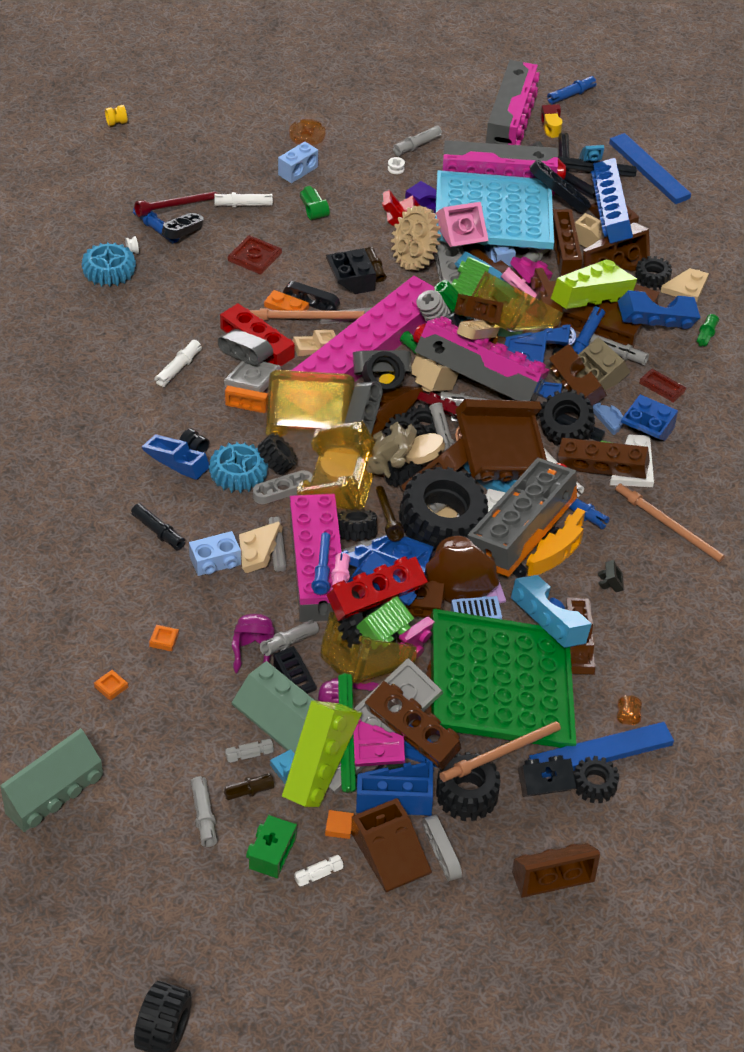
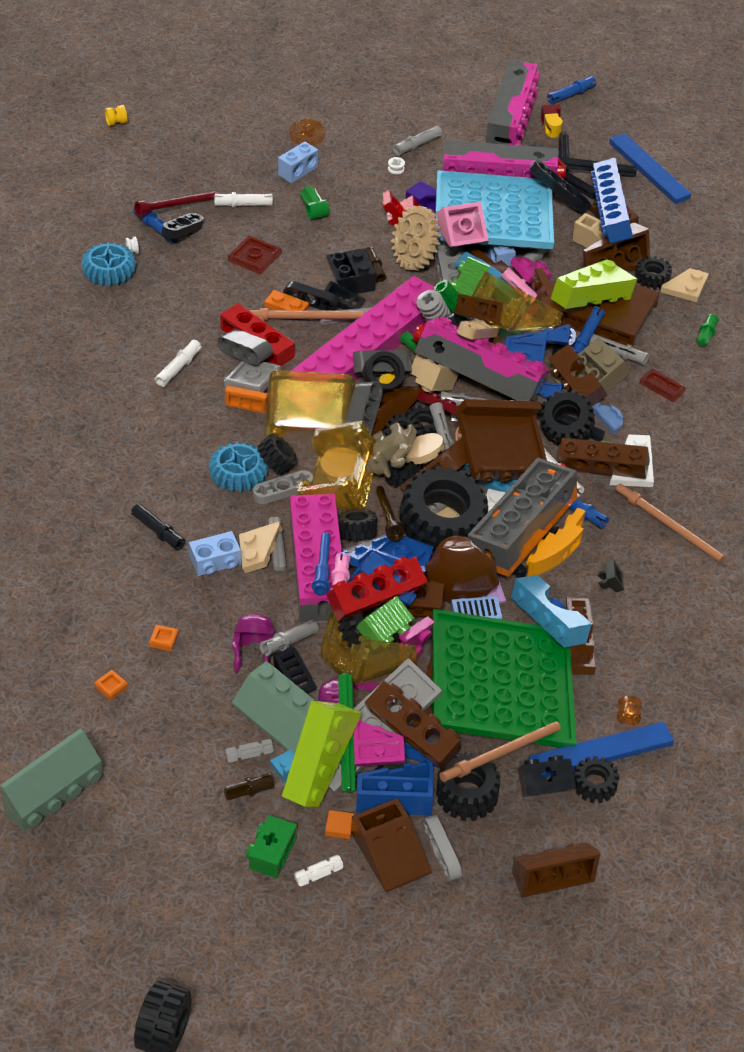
blue slope [142,434,209,480] -> none
black wheel [180,428,210,453] -> none
light grey pin [191,776,217,847] -> none
tan slope [292,330,336,356] -> none
reddish brown brick [553,209,582,277] -> none
dark azure slope [579,145,604,161] -> none
blue arch [618,290,701,329] -> none
blue slope [621,394,678,441] -> none
none -> black slope [320,281,366,310]

